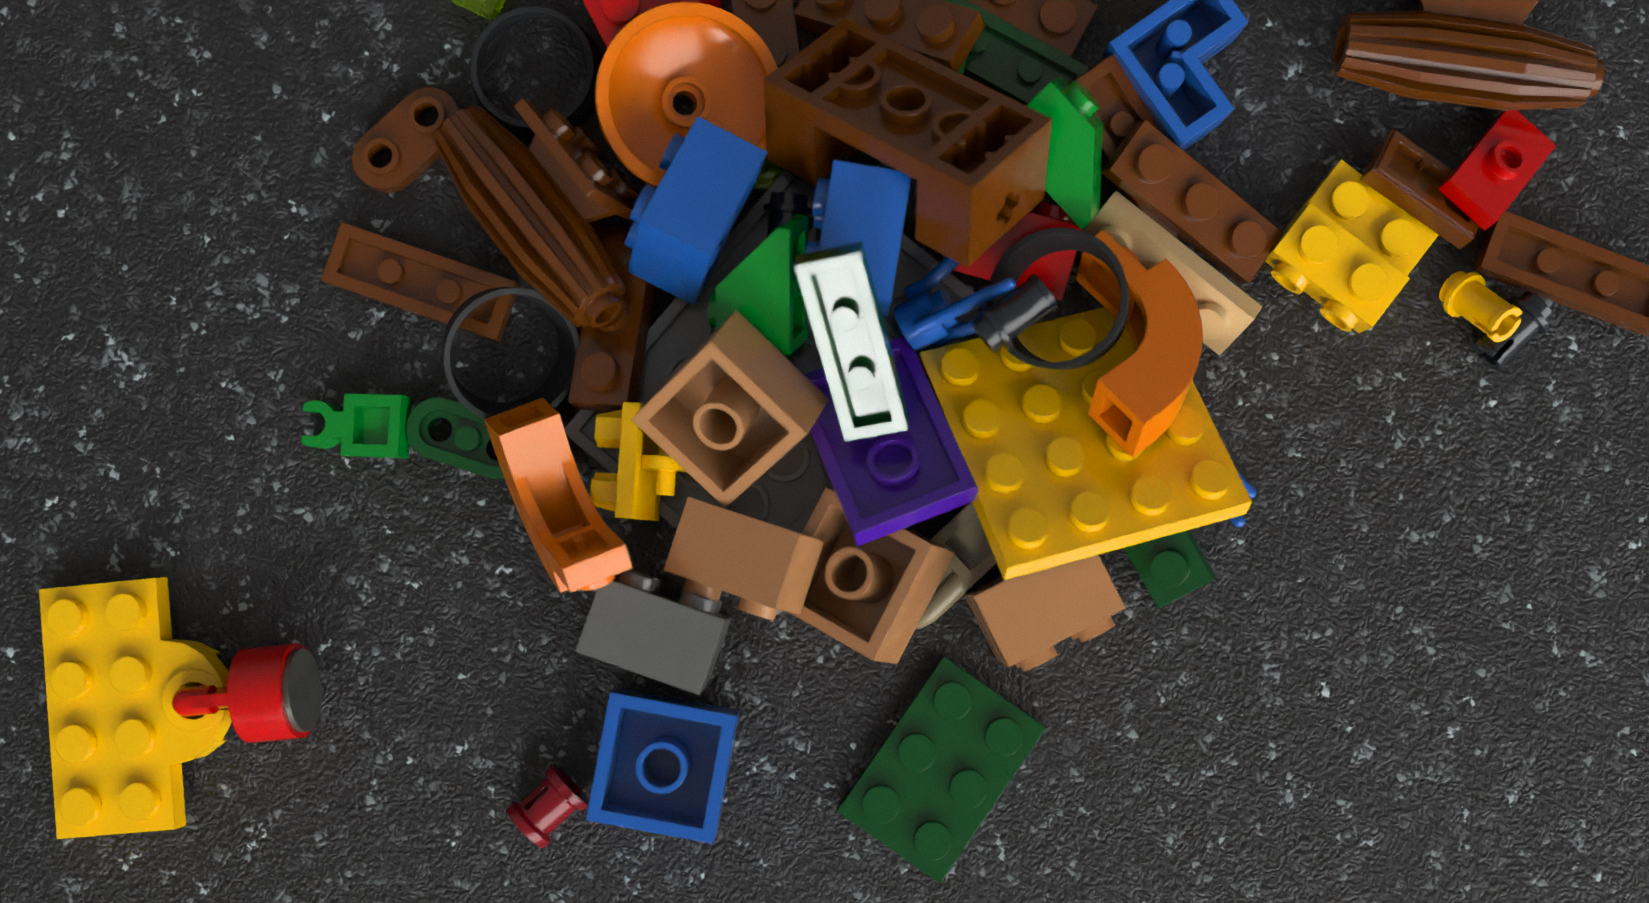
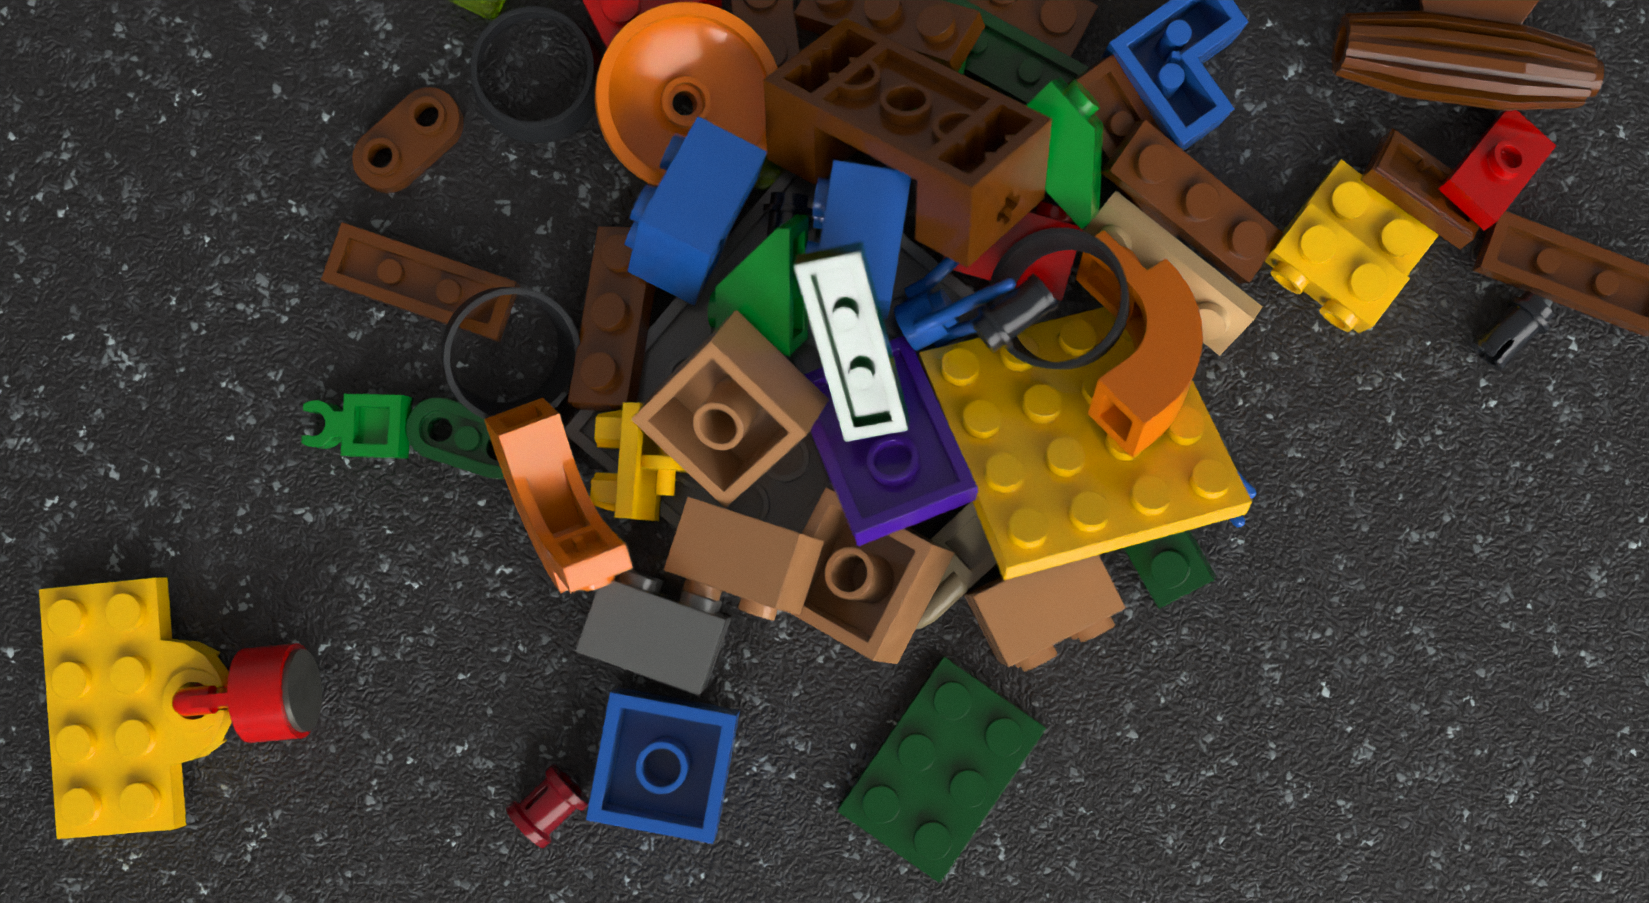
reddish brown plate [434,98,640,328] -> none
yellow pin [1439,271,1522,342] -> none

